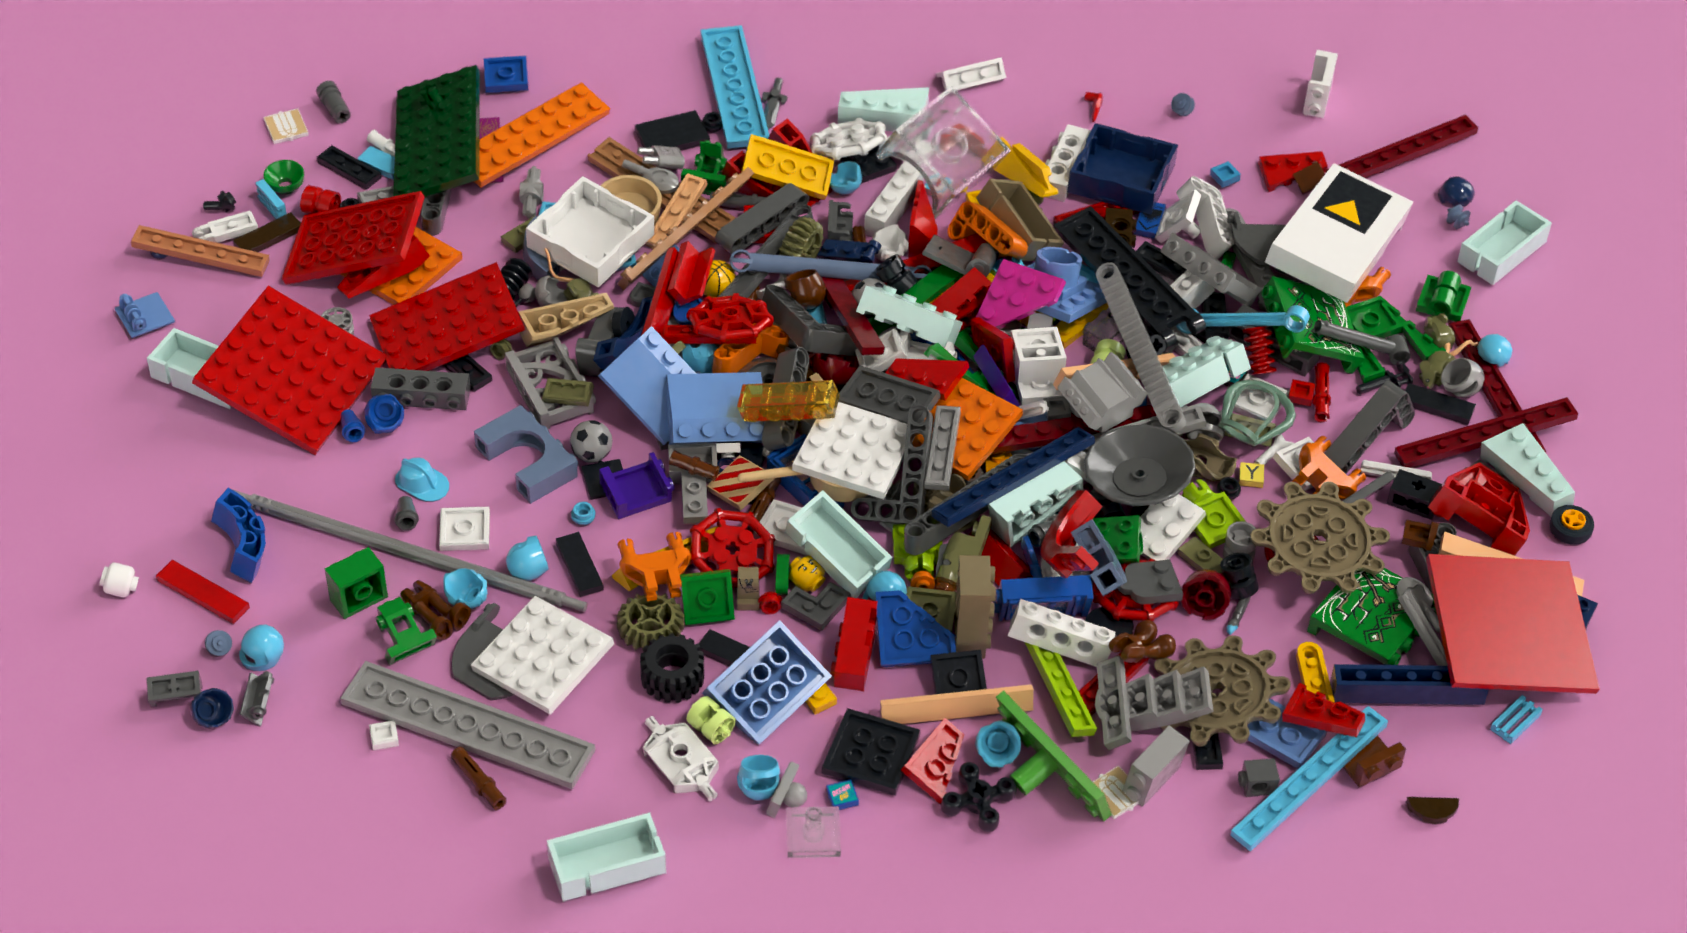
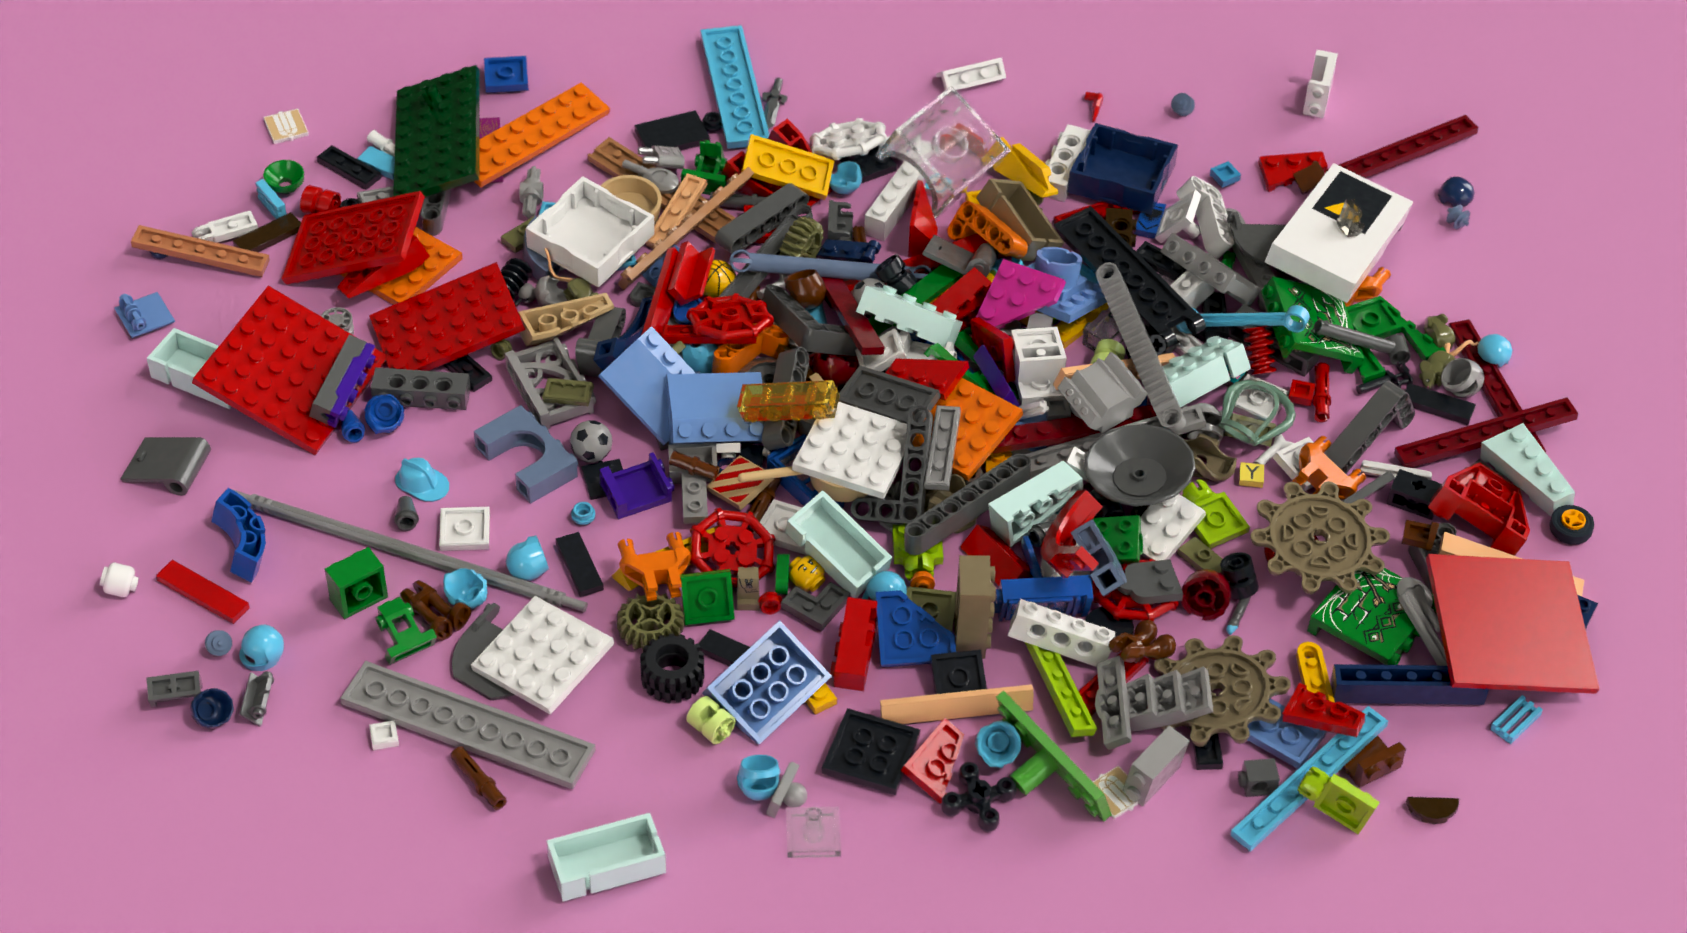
black plate [203,190,236,212] -> none
dark grey axle [316,81,351,123] -> none
black piece [612,307,635,338] -> none
white plate [643,716,719,801] -> none
tile [826,780,859,811] -> none
light aqua wedge [838,87,929,135] -> none
white hair [872,224,909,261] -> none
dark blue tile [931,427,1095,527] -> none
olive plate [935,515,992,592] -> none
black plate [1217,477,1241,500] -> none
light grey wheel [1223,521,1256,562] -> none
green plate [1416,270,1472,322] -> none
light aqua piece [1457,200,1552,285] -> none
none -> dark grey door [121,437,211,496]
none -> piece [309,334,376,428]
none -> lime plate [1297,766,1380,835]
none -> clear smoke tile [1337,200,1365,237]

